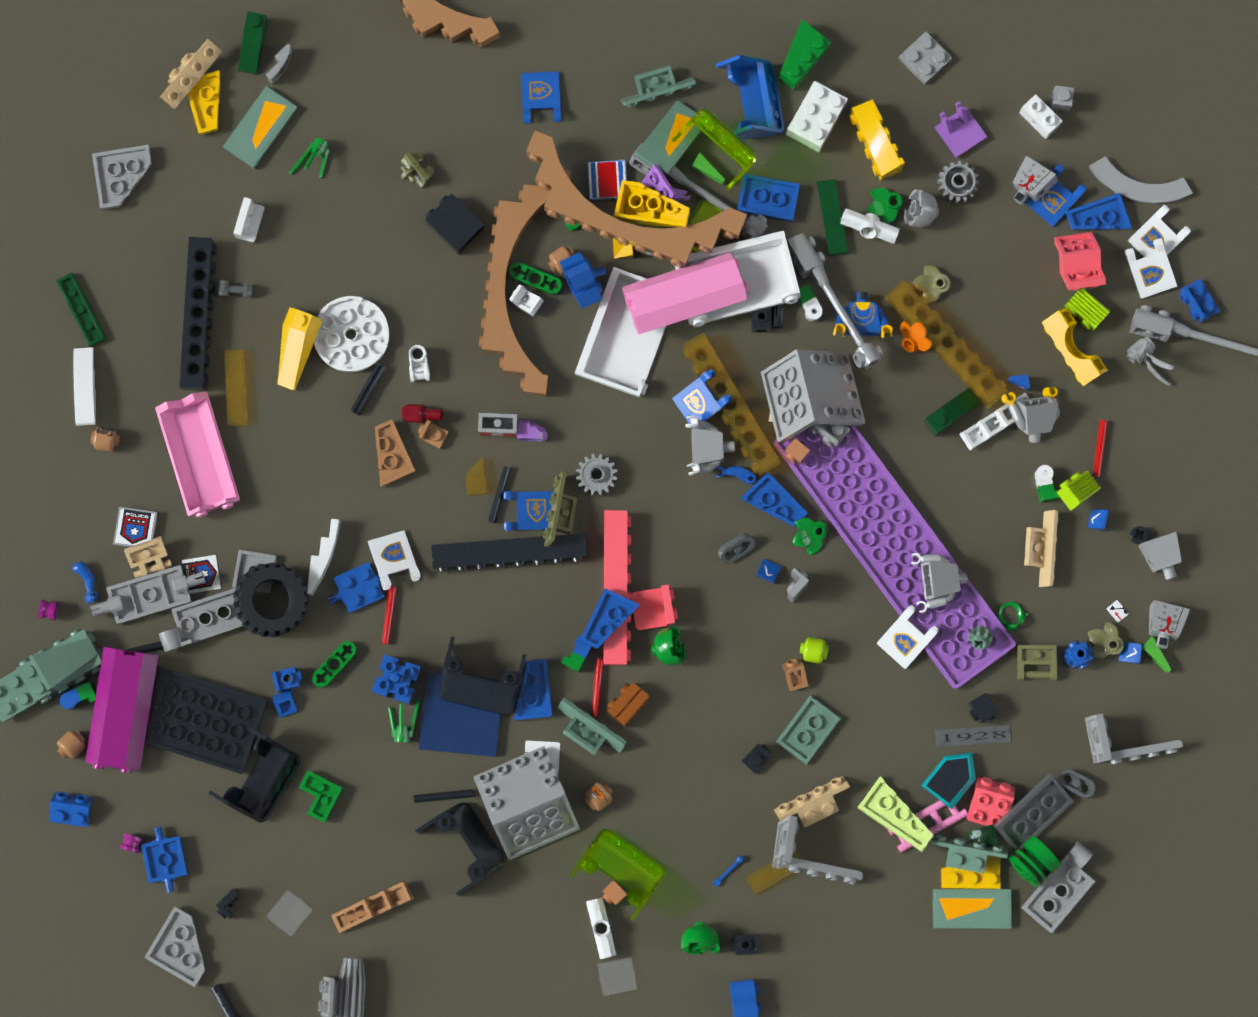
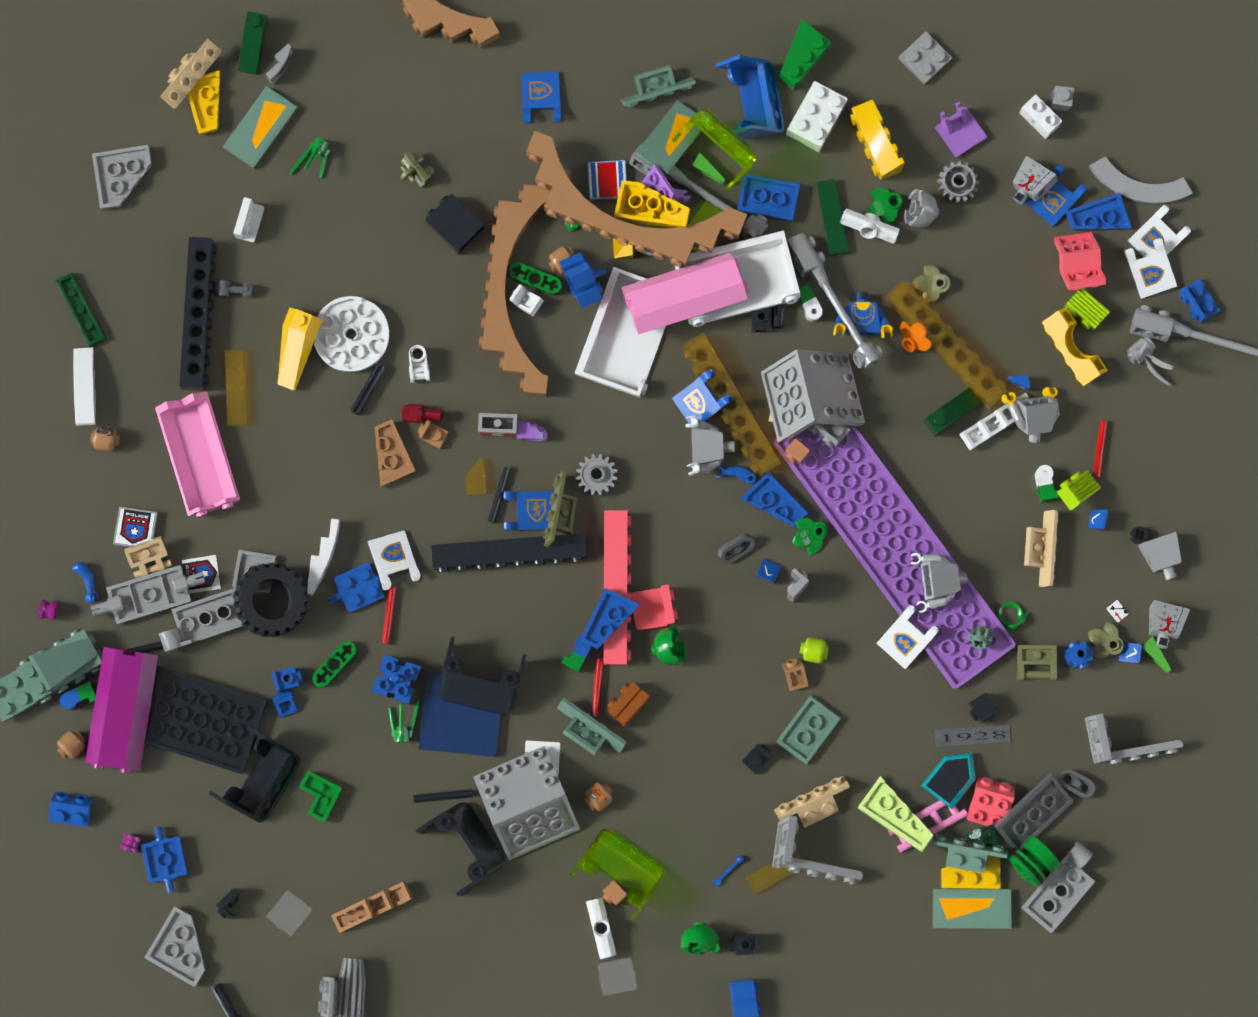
blue wing [514,659,552,721] -> none

